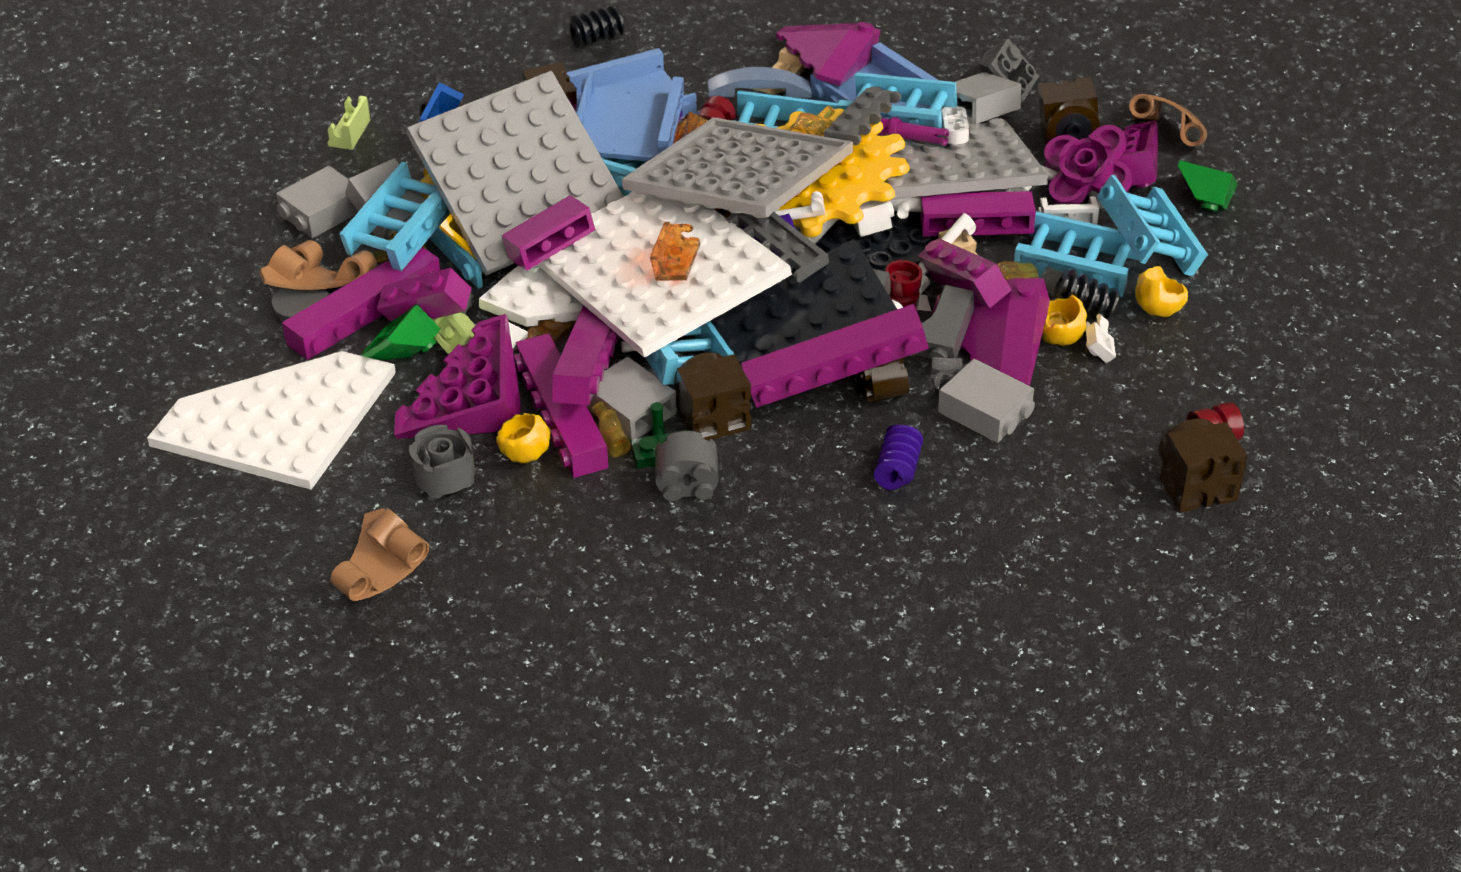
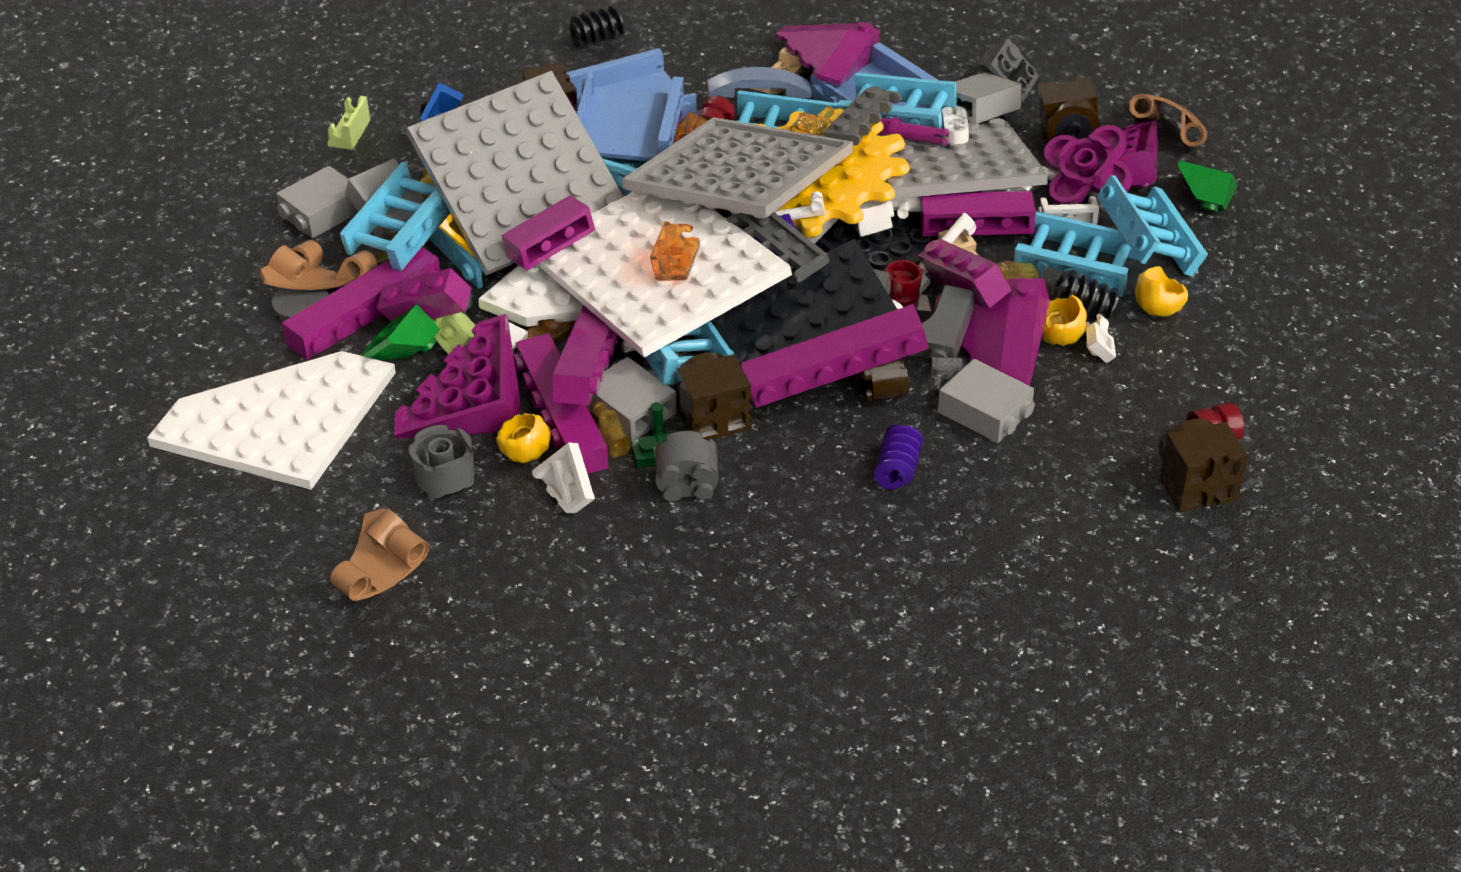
none -> white wing [532,443,595,513]

